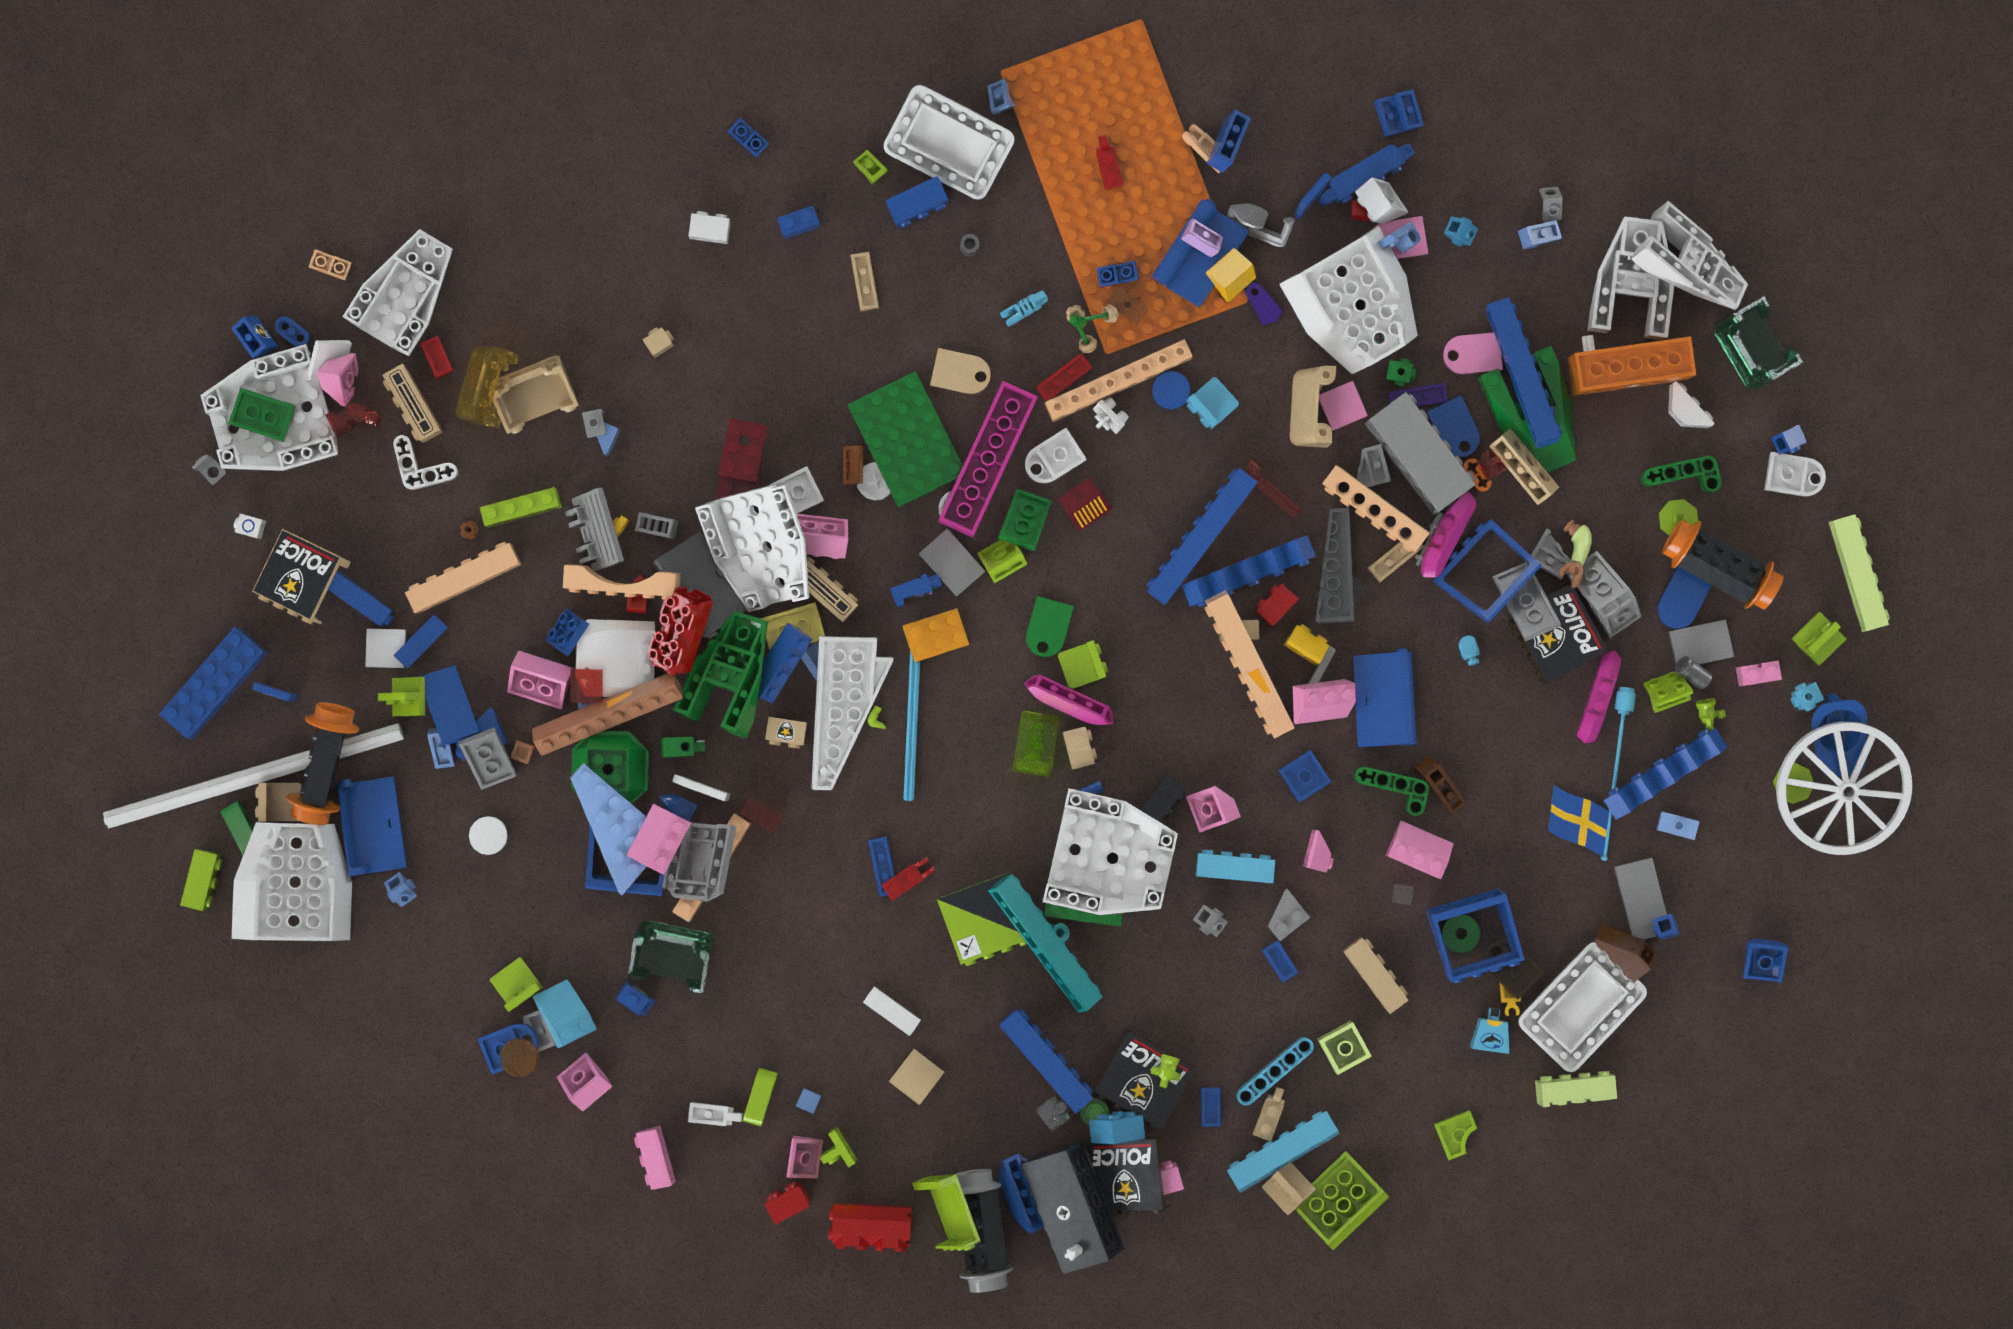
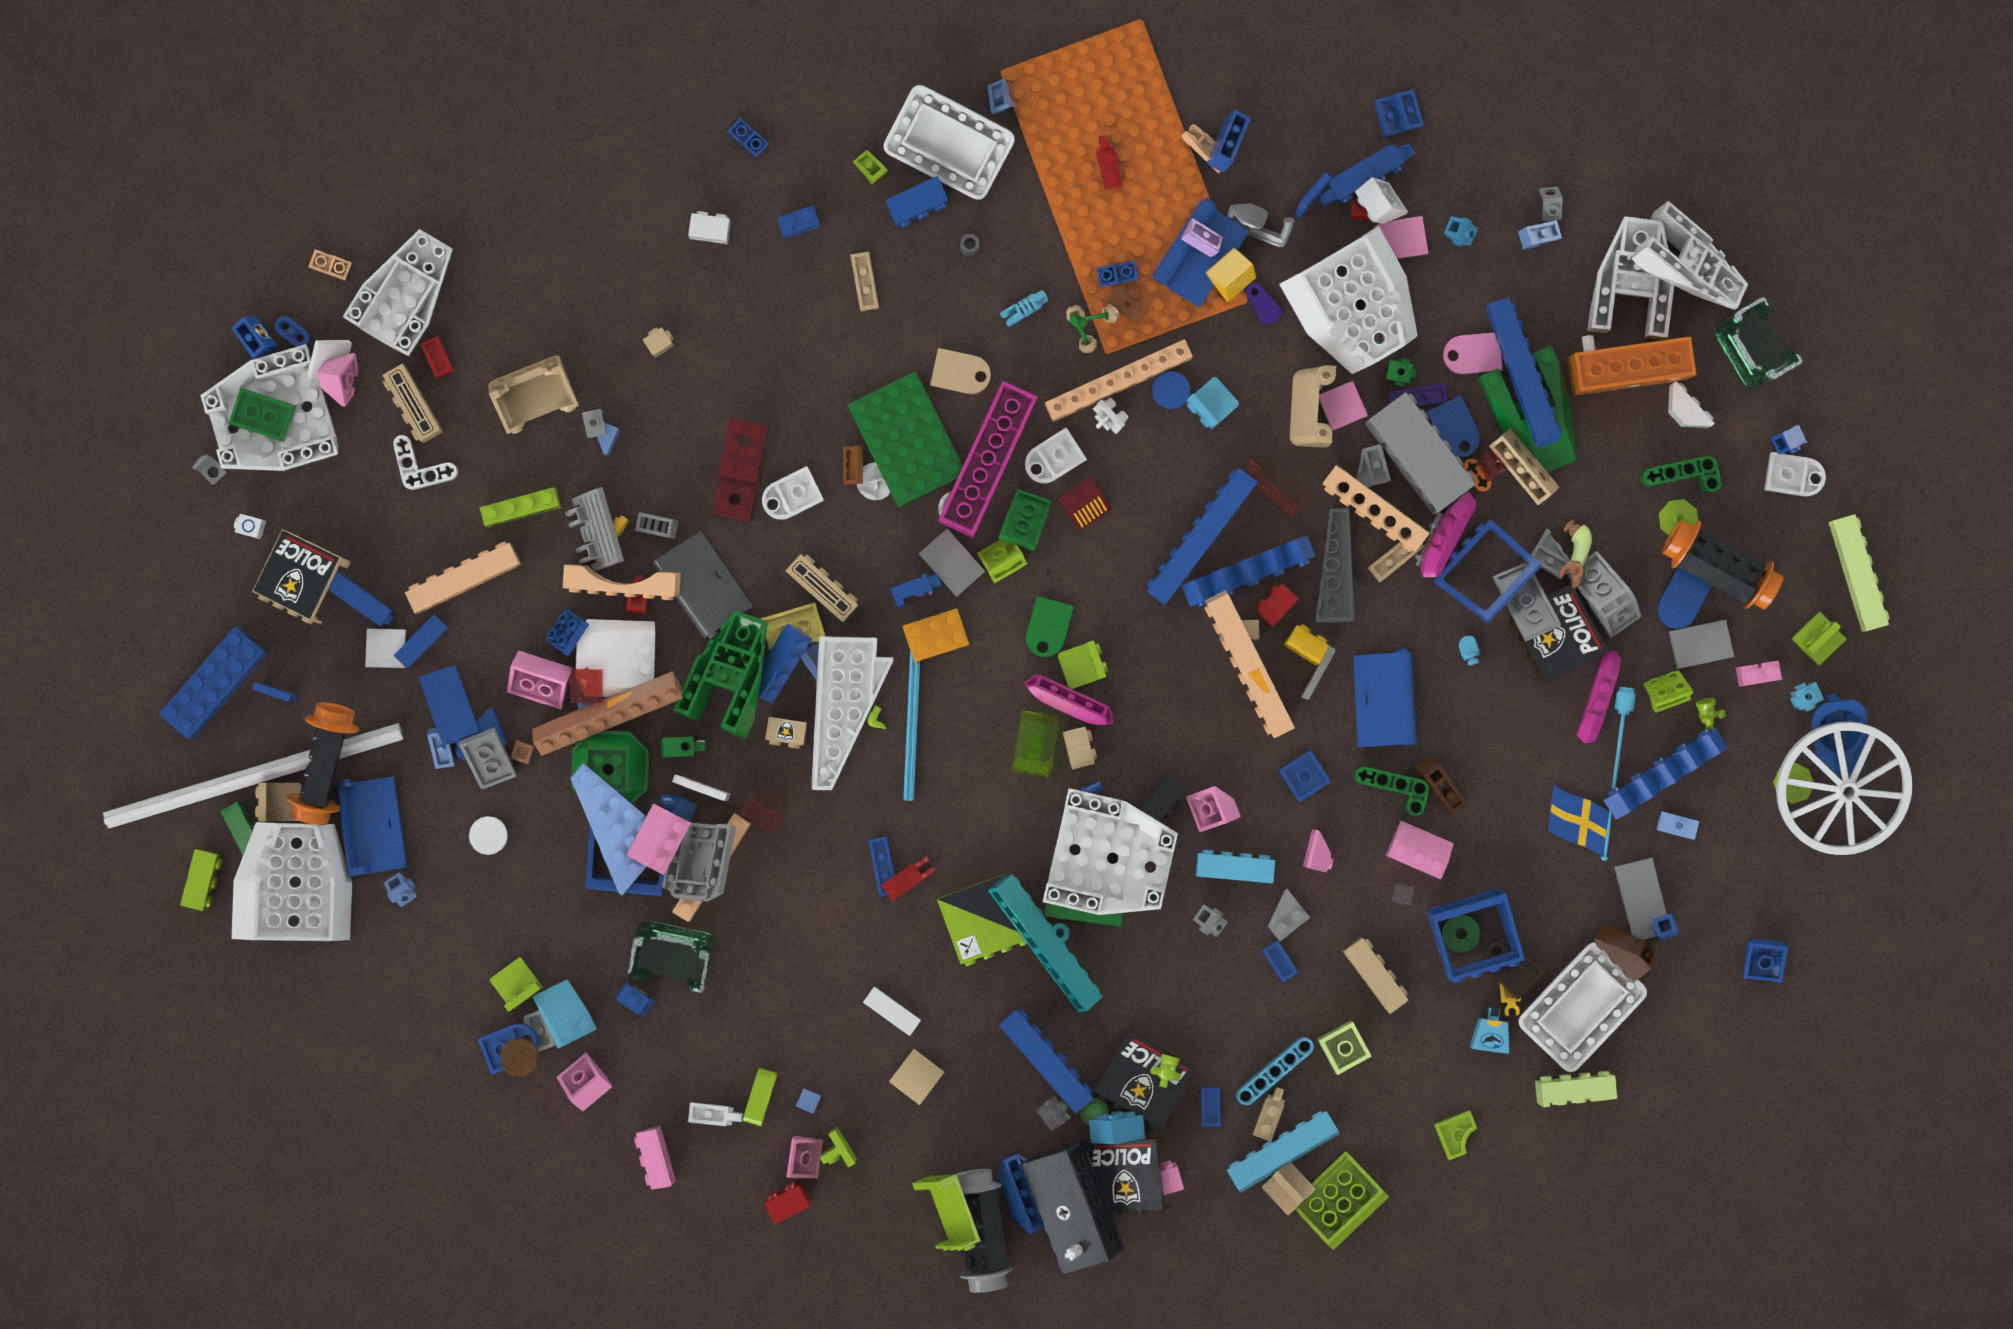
clear red hips [325,403,382,436] -> none
lime bracket [378,677,425,717] -> none
clear yellow windscreen [456,346,520,429] -> none
dark orange plate [460,520,479,539] -> none
red brick [648,586,713,676] -> none
white wedge [695,482,809,612] -> none
bright pink slope [796,514,848,559] -> none
red brick [828,1203,912,1252] -> none
red tile [1036,353,1093,402] -> none
bright pink slope [1293,679,1356,724] -> none
medium blue plate [1378,221,1421,252] -> none
flat silver piece [1675,656,1712,689] -> none

